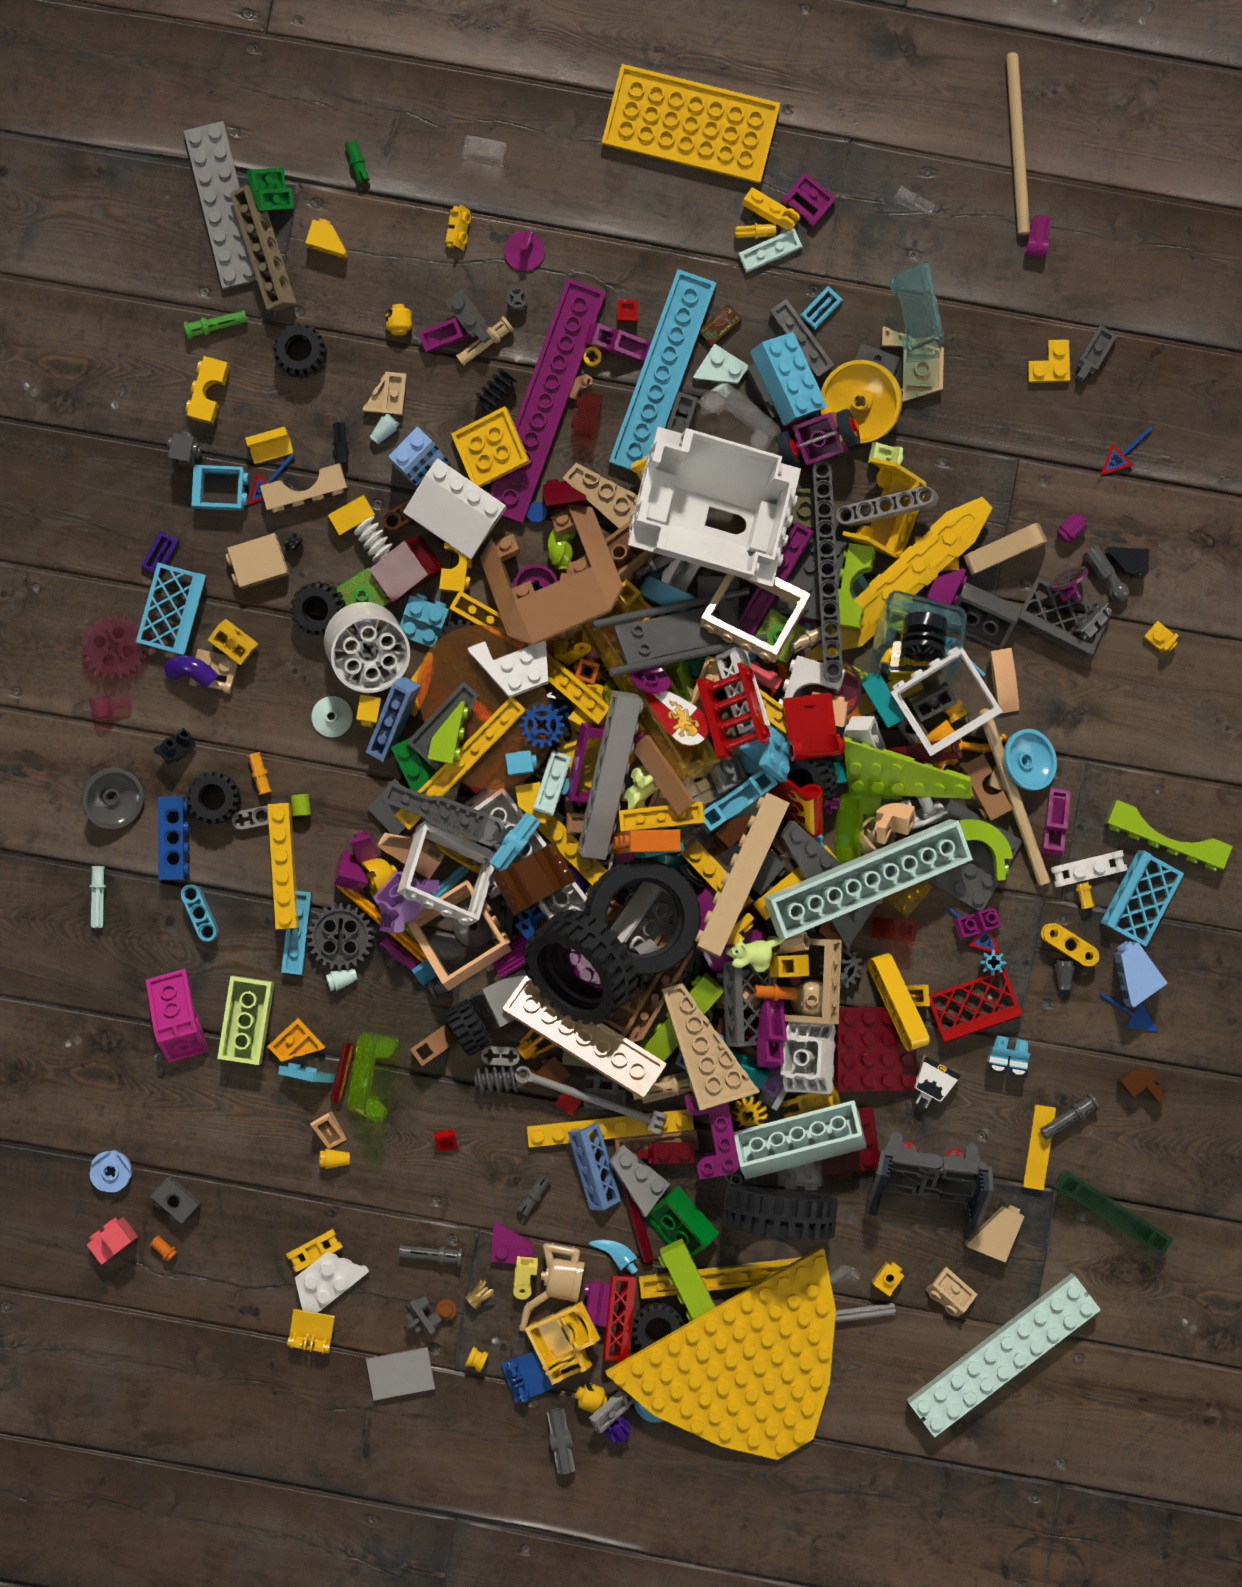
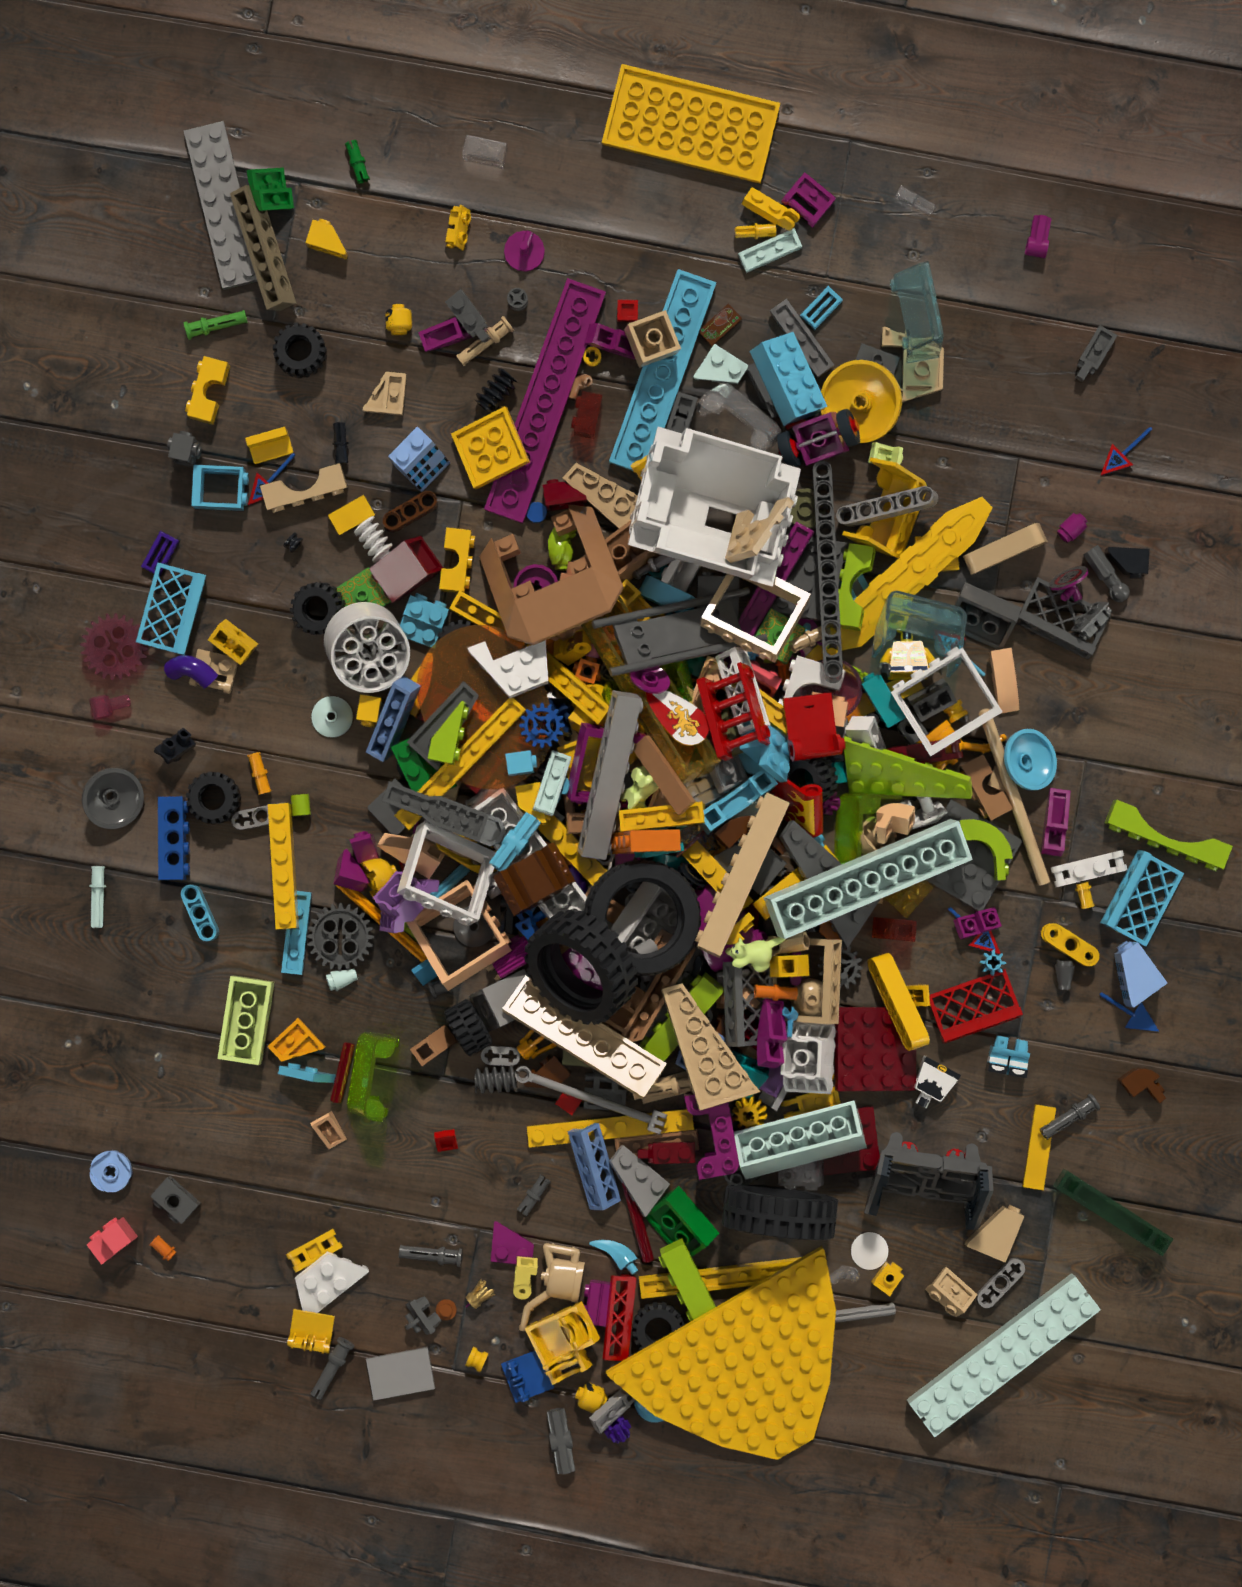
dark pink bracket [146,969,209,1063] -> none
tan brick [226,533,289,589] -> none
yellow cone [320,1149,350,1169] -> none
light aqua cone [370,413,399,444] -> none
magenta pin [379,936,419,972] -> none
white slope [403,458,507,559] -> none
black wheel [901,612,948,662] -> none
magenta slope [925,568,967,609] -> none
tan piece [1006,52,1030,235] -> none
yellow plate [1027,340,1070,383] -> none
yellow bracket [1143,621,1179,653] -> none
none -> dark grey pin [310,1337,354,1400]
none -> tan brick [624,310,681,368]
none -> tan wing [725,497,794,563]
none -> dark azure hand [782,1007,798,1038]
none -> white sticker [851,1232,888,1270]
none -> light grey beam [976,1258,1025,1308]

